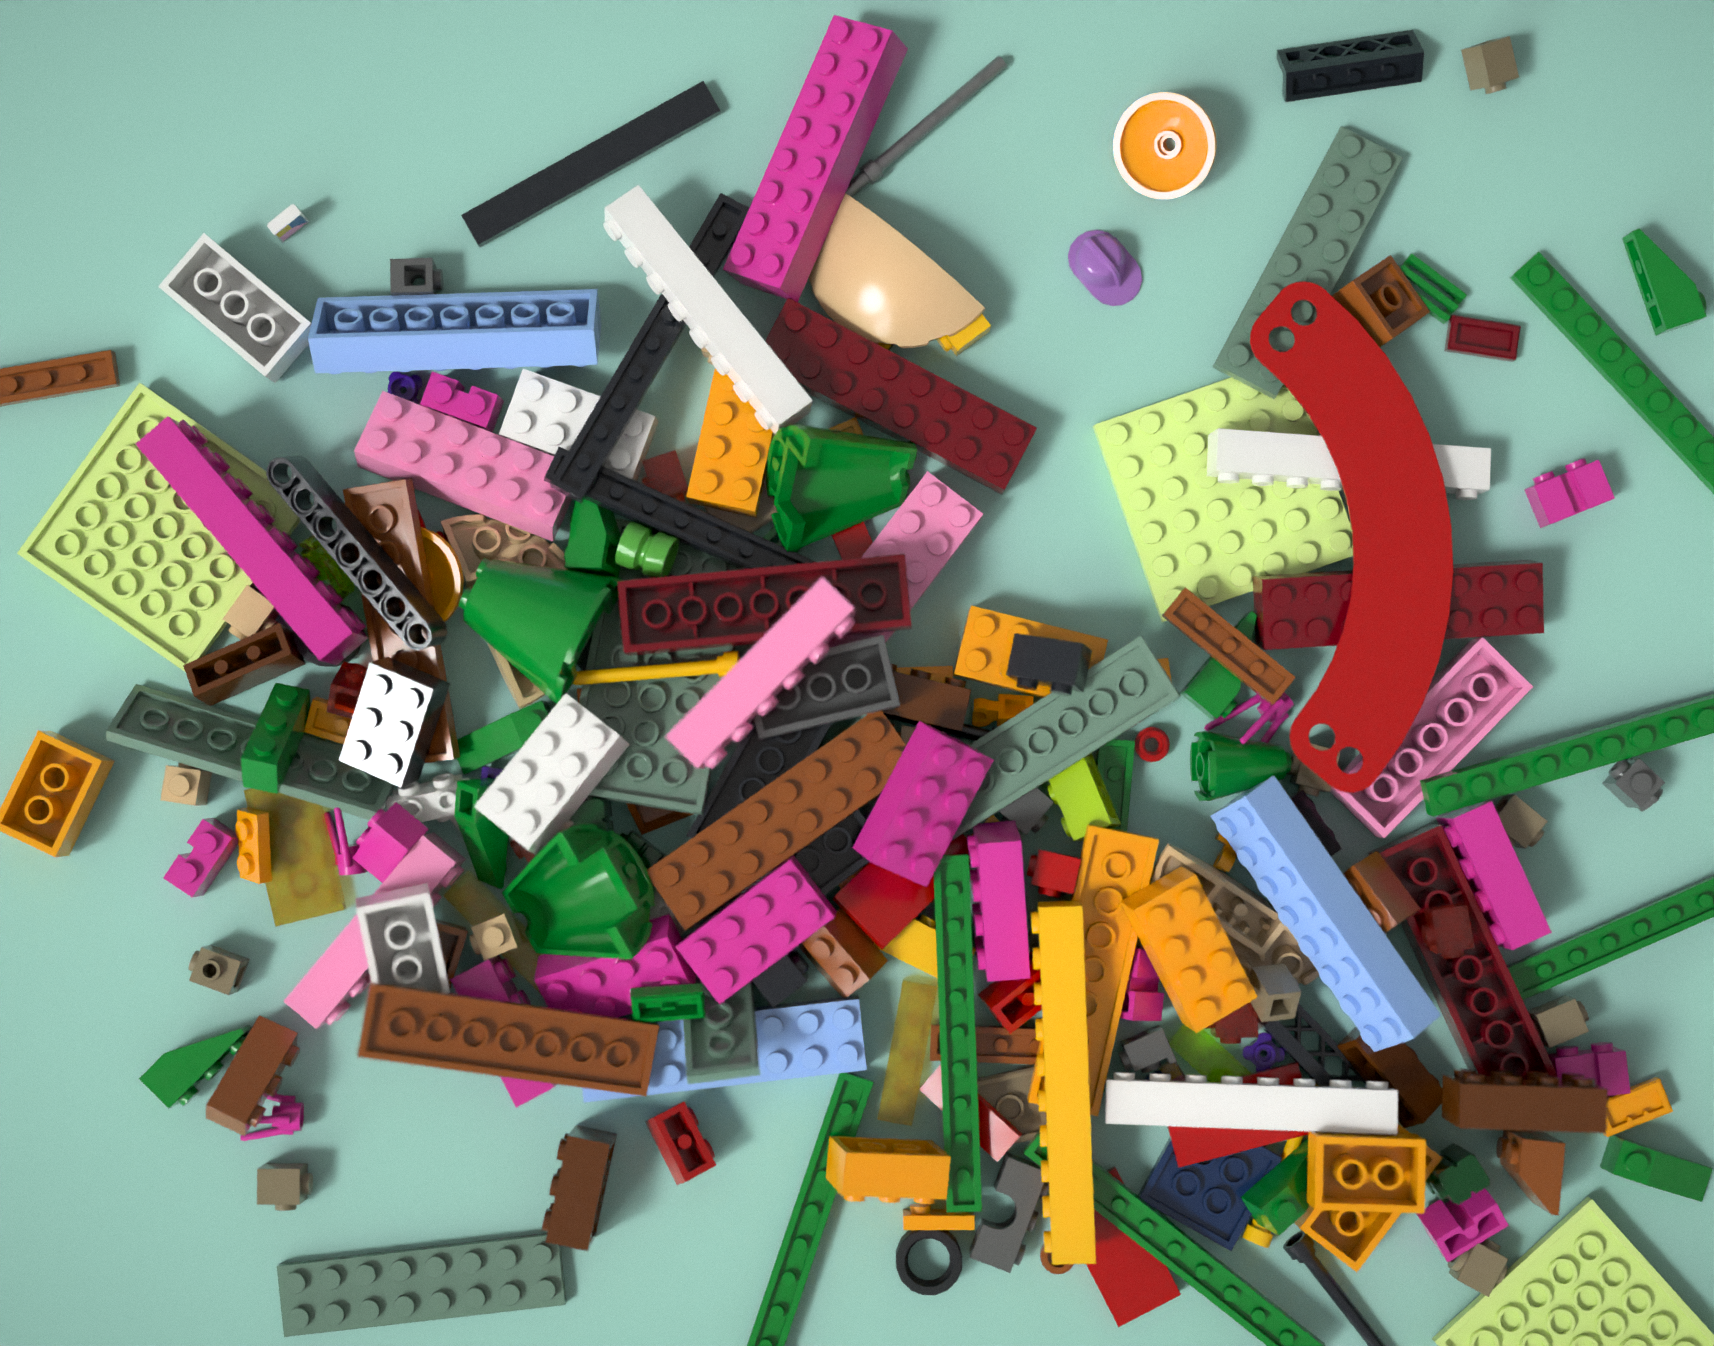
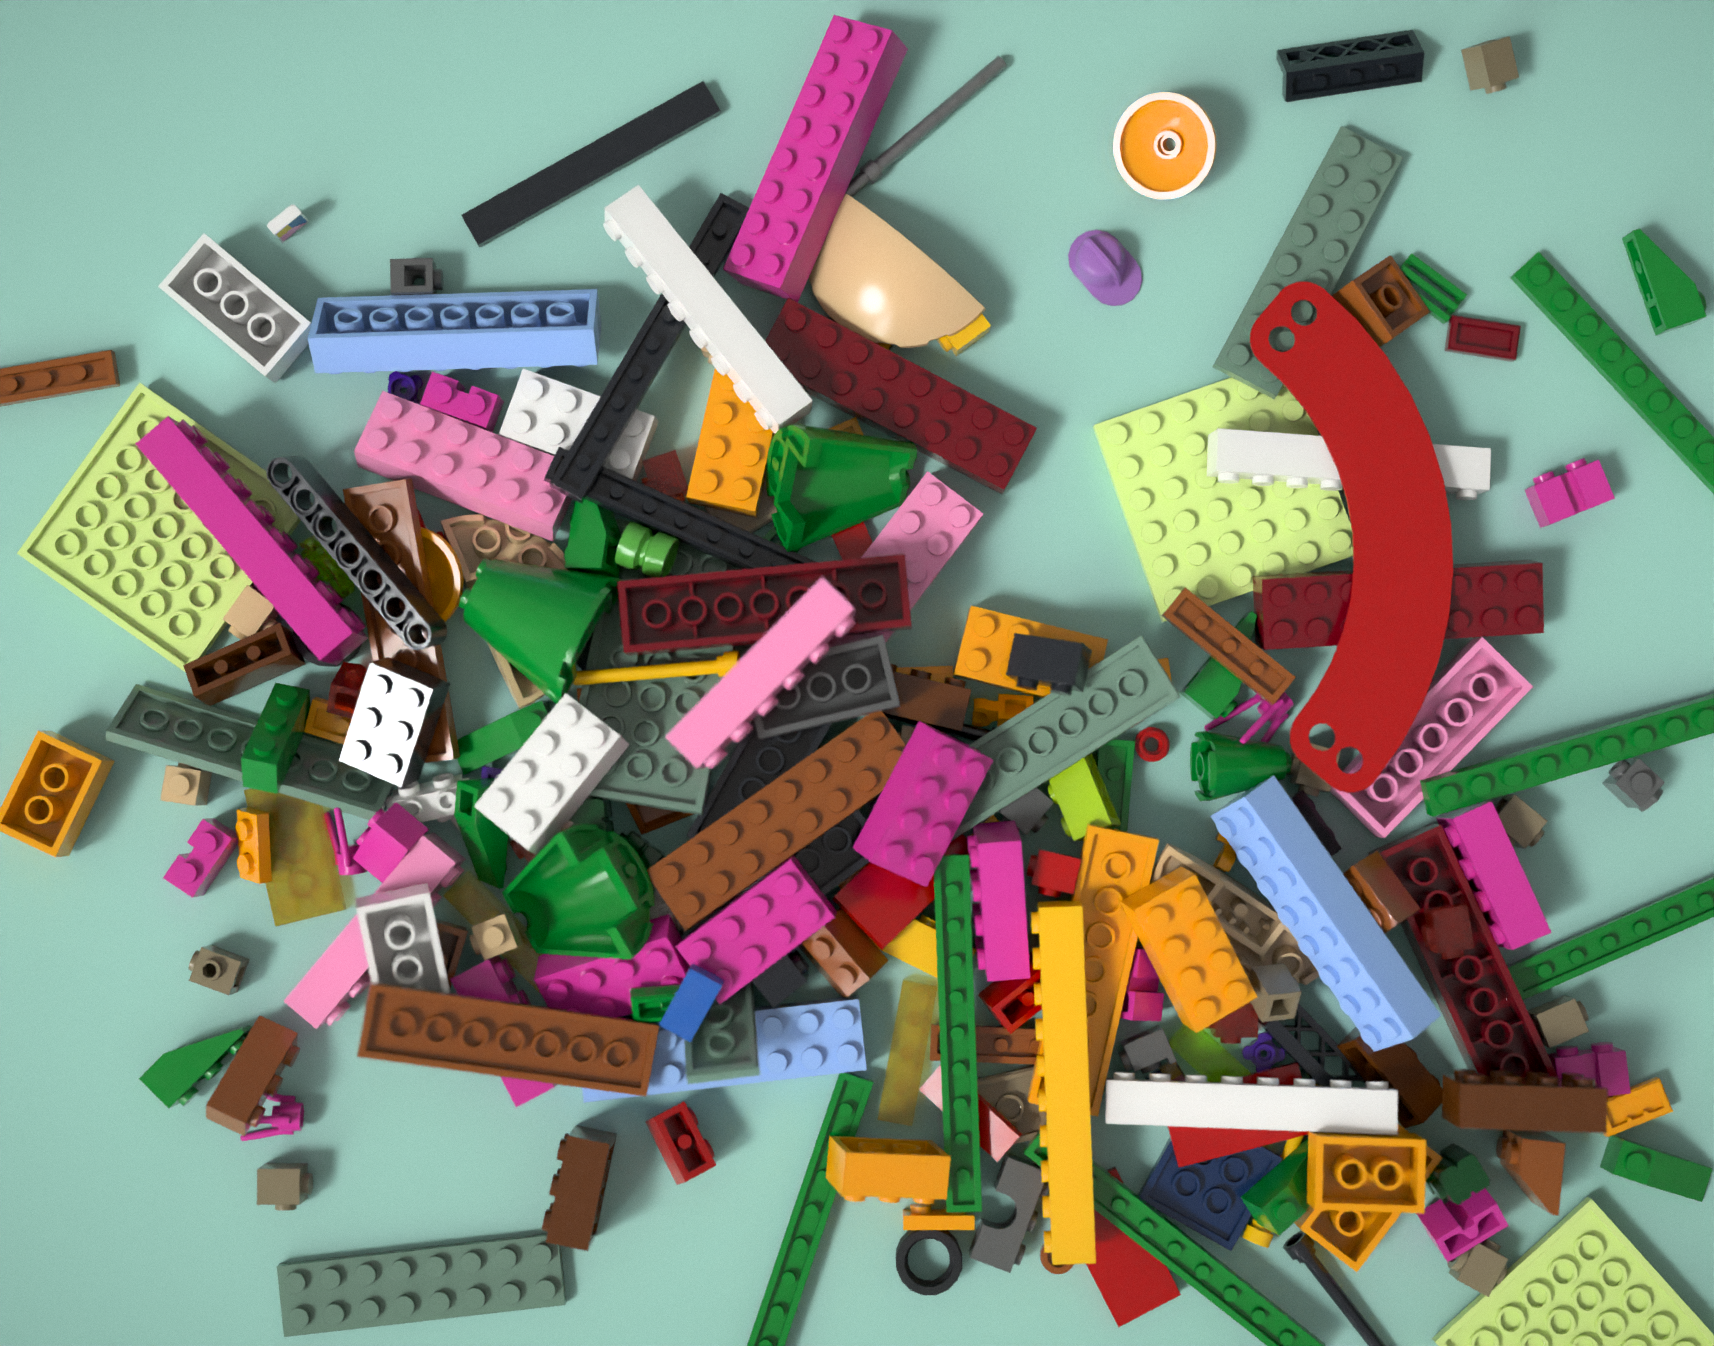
none -> blue tile [659,963,725,1042]

